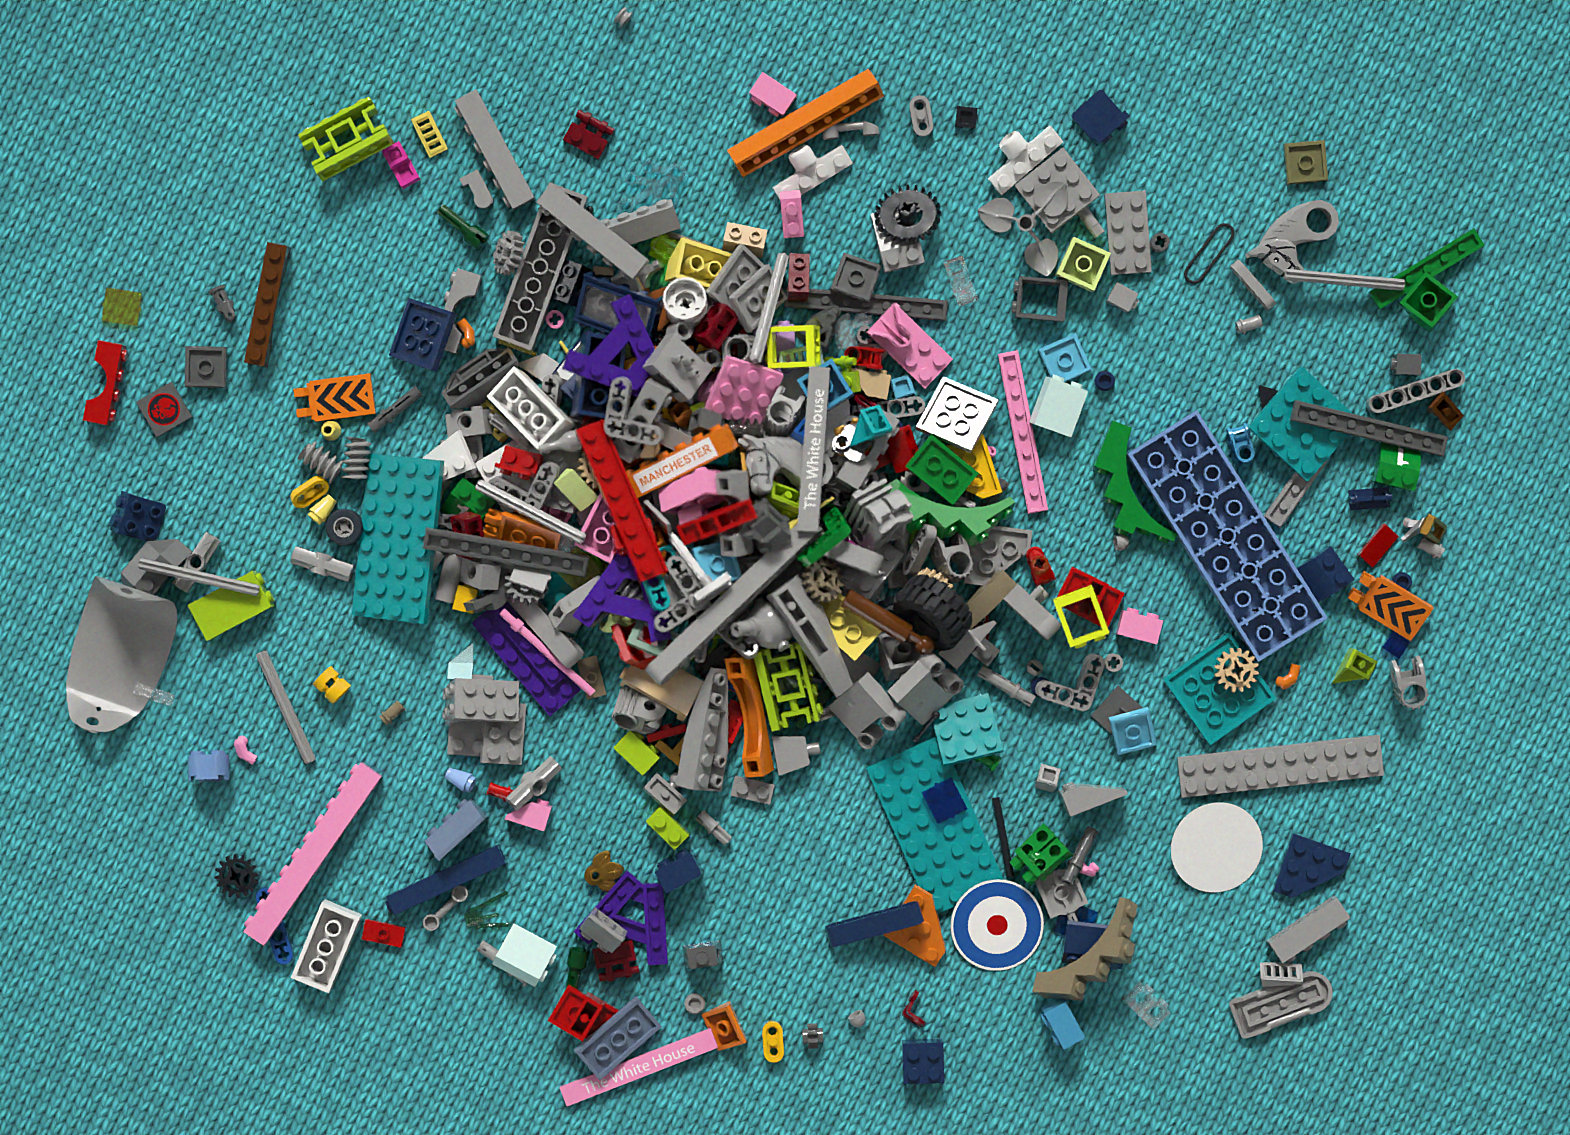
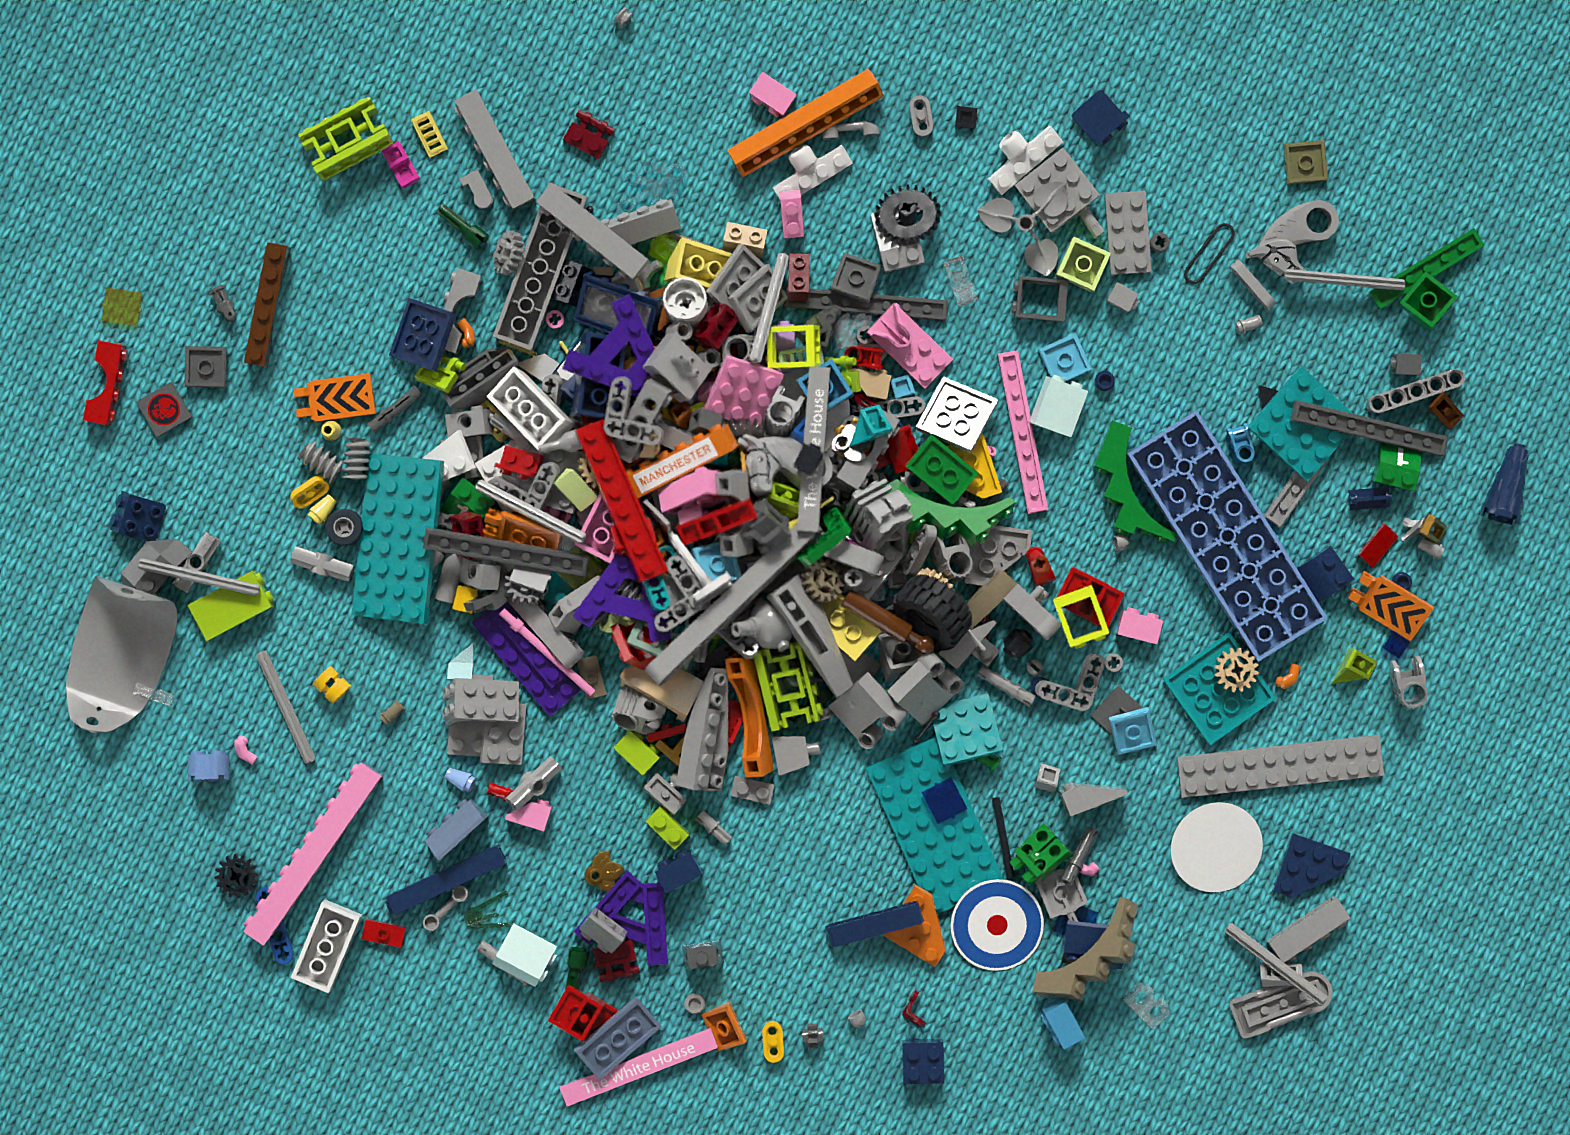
none -> lime plate [414,353,466,393]
none -> black brick [793,442,824,477]
none -> light grey bush [845,569,865,592]
none -> black head [1003,628,1033,659]
none -> light grey axle [1225,923,1328,1006]
none -> dark blue cone [1479,443,1529,525]

